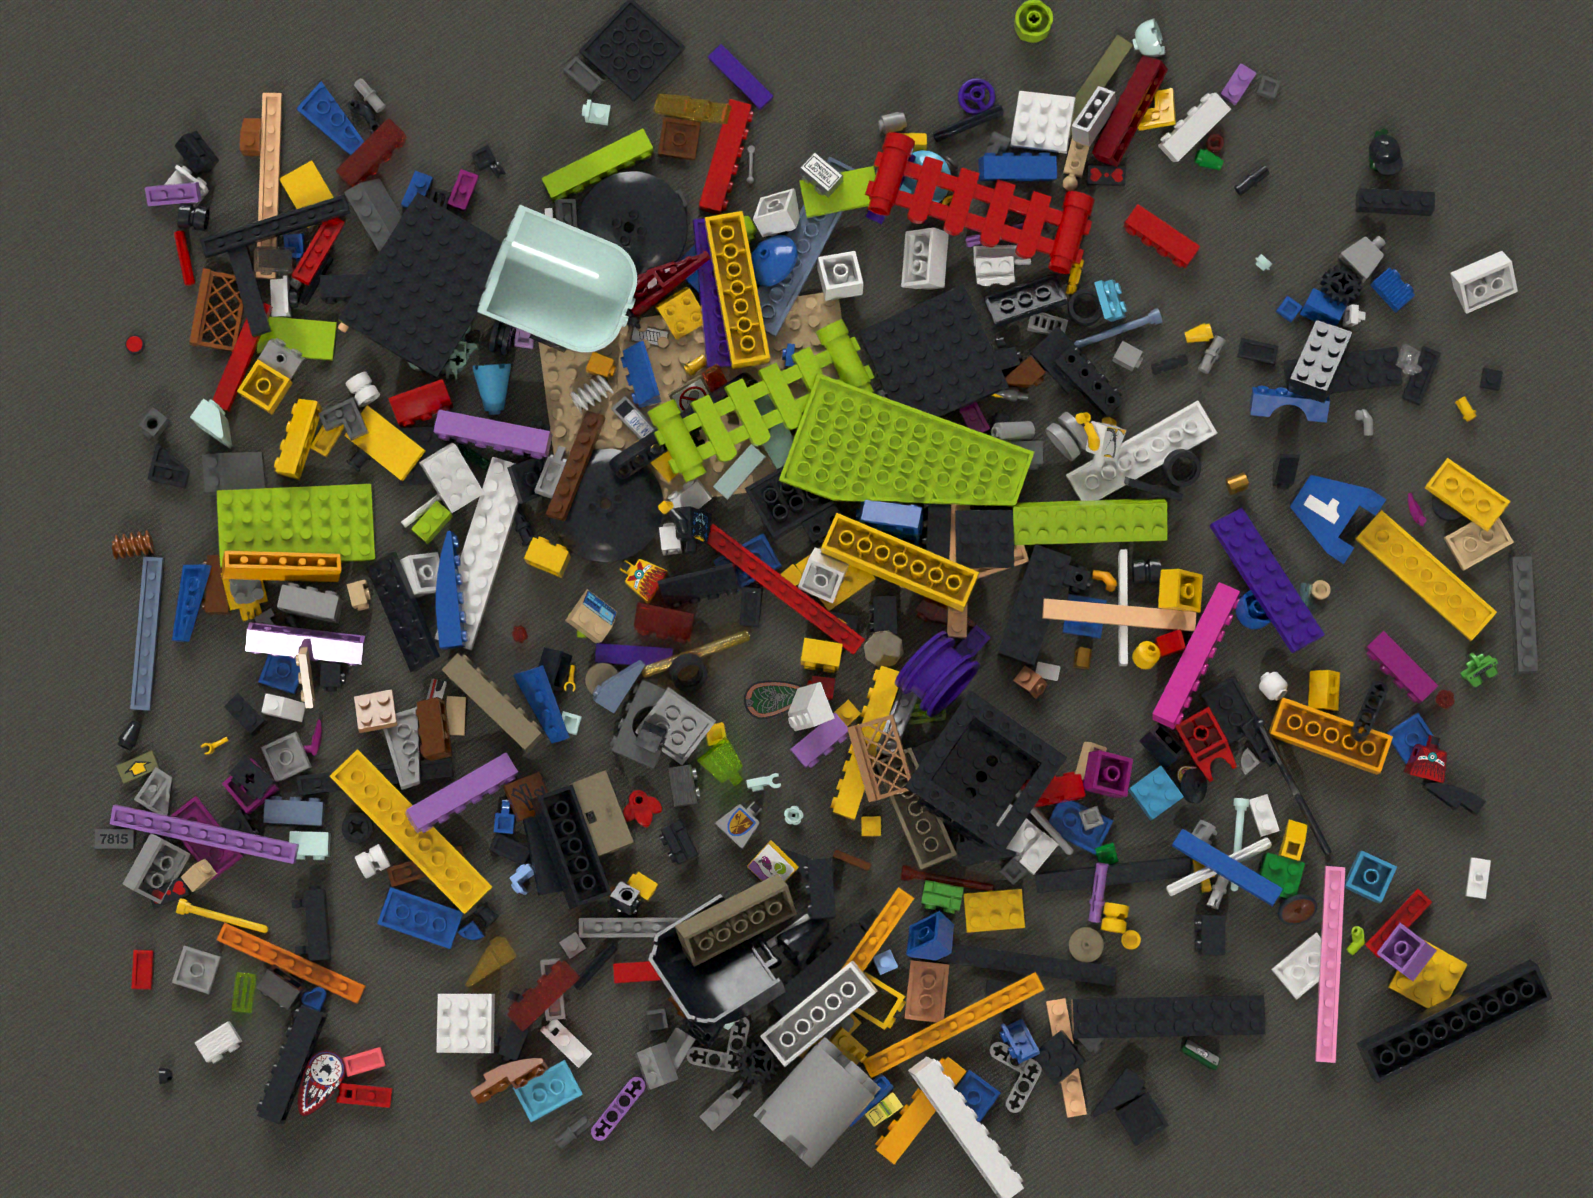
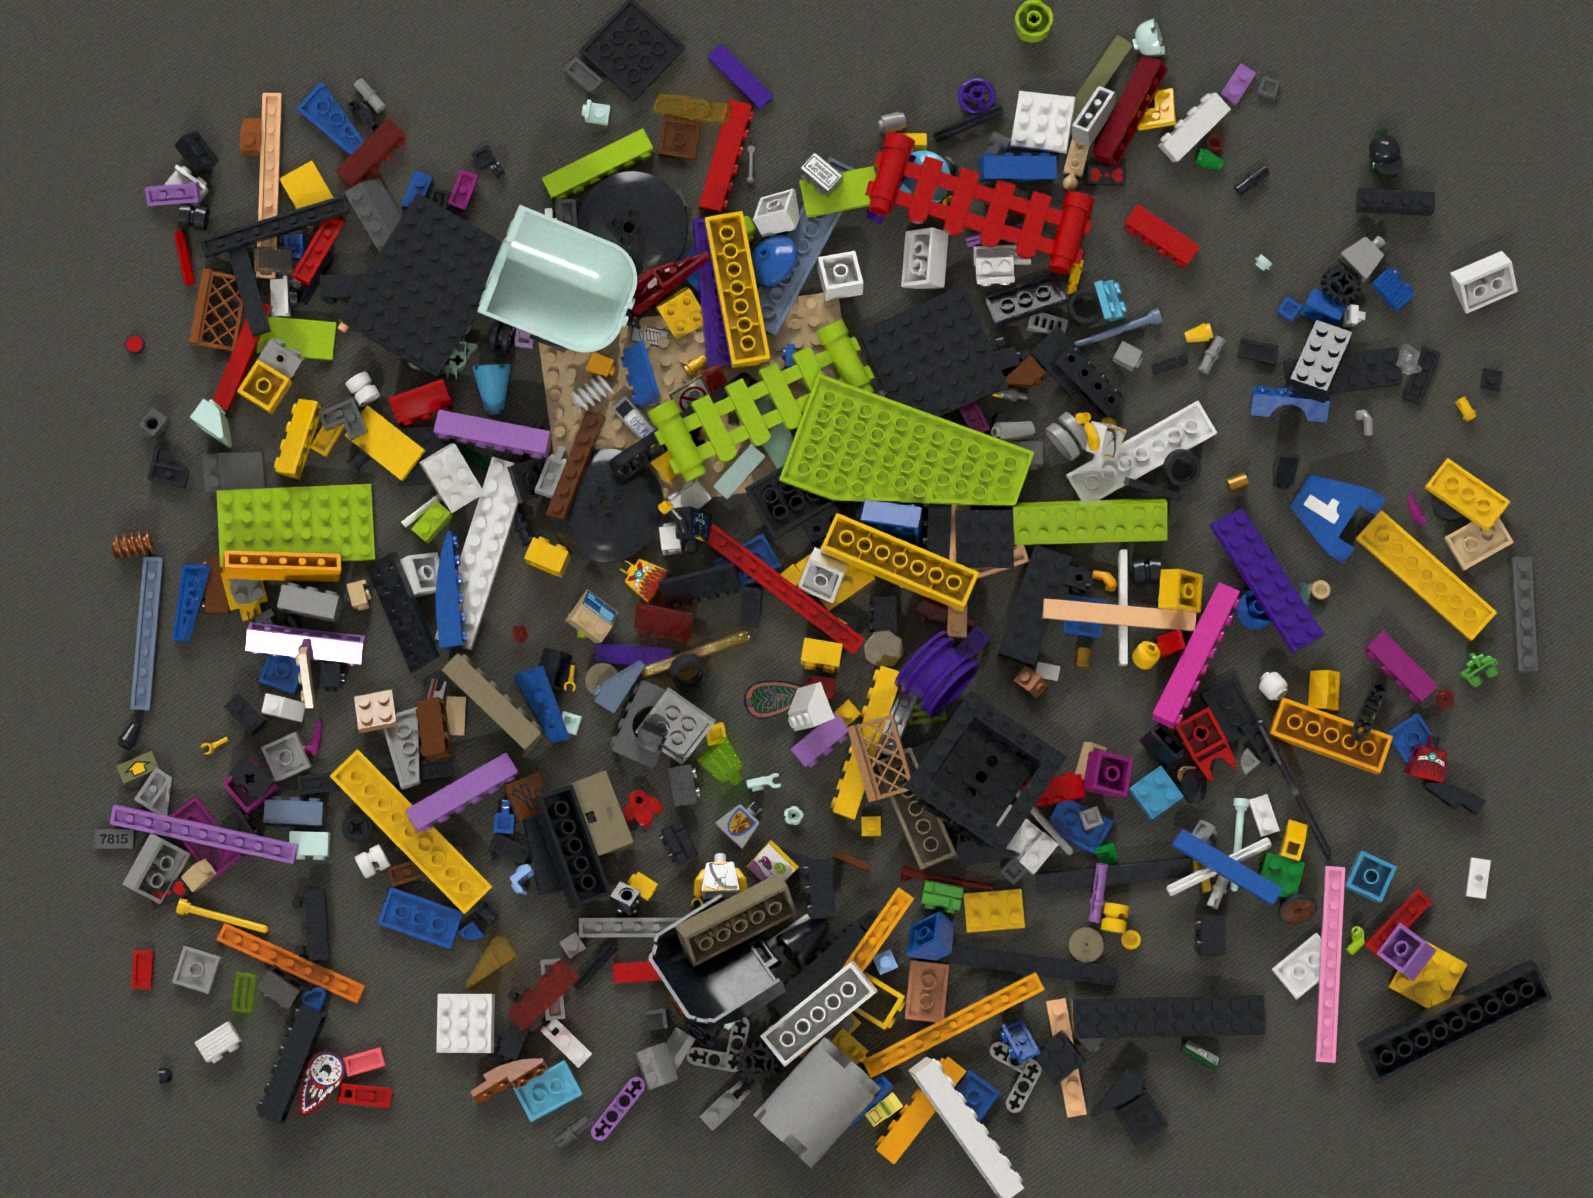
none -> torso [691,853,748,907]

